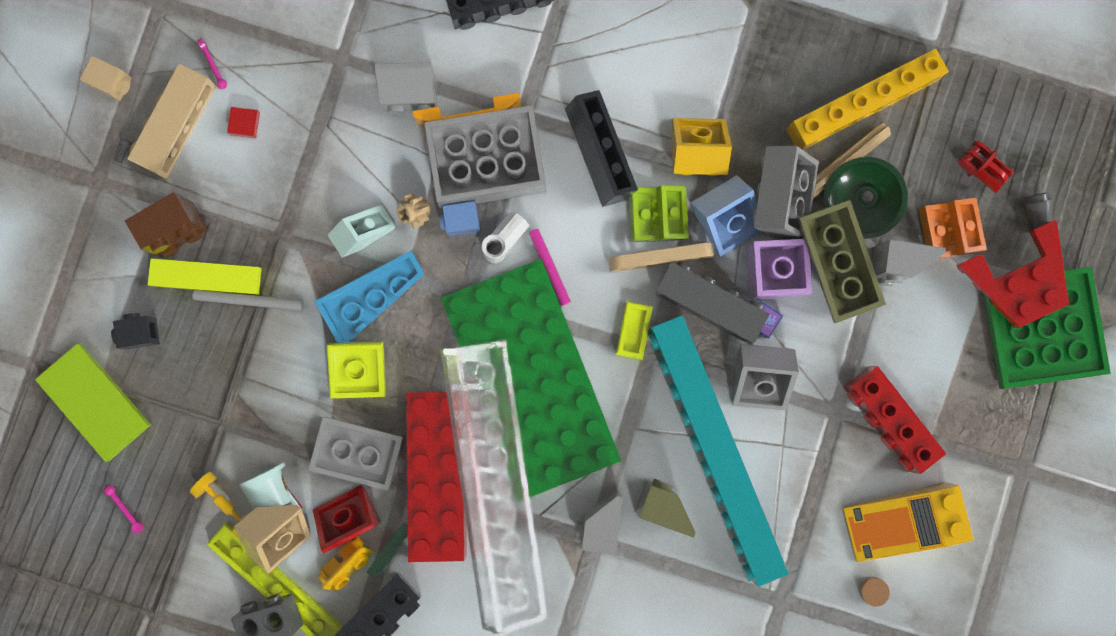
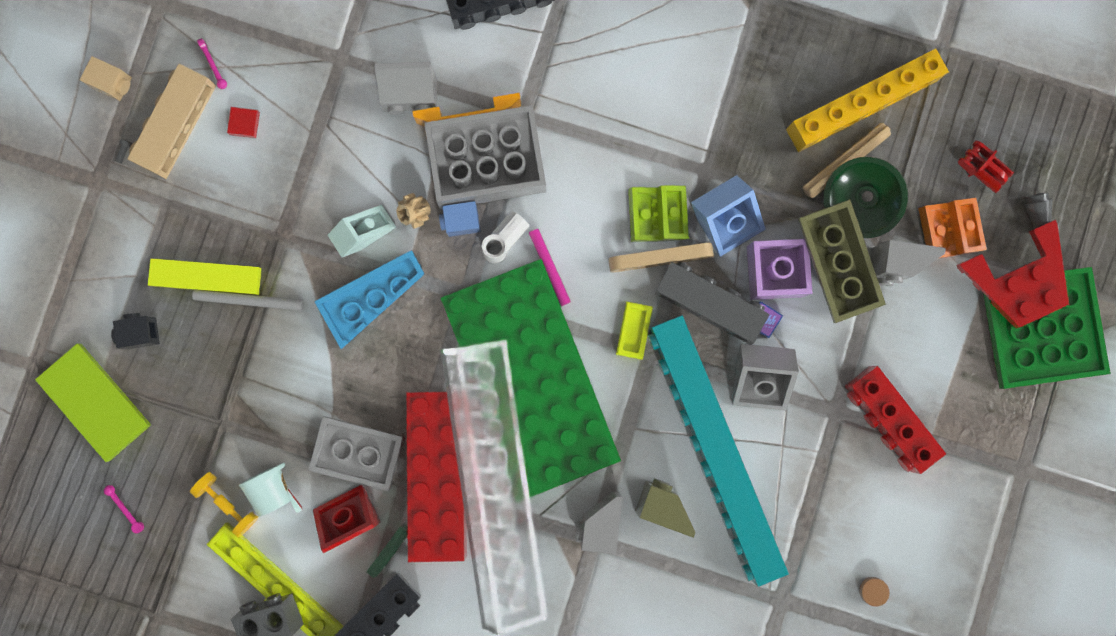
reddish brown brick [124,192,209,257] -> none
tan slope [233,505,311,574] -> none
yellow hinge [318,536,375,591] -> none
neon yellow tile [327,341,386,399] -> none
black brick [565,90,638,207] -> none
yellow slope [672,118,732,176] -> none
light grey brick [753,146,819,240] -> none
slope [842,482,974,562] -> none

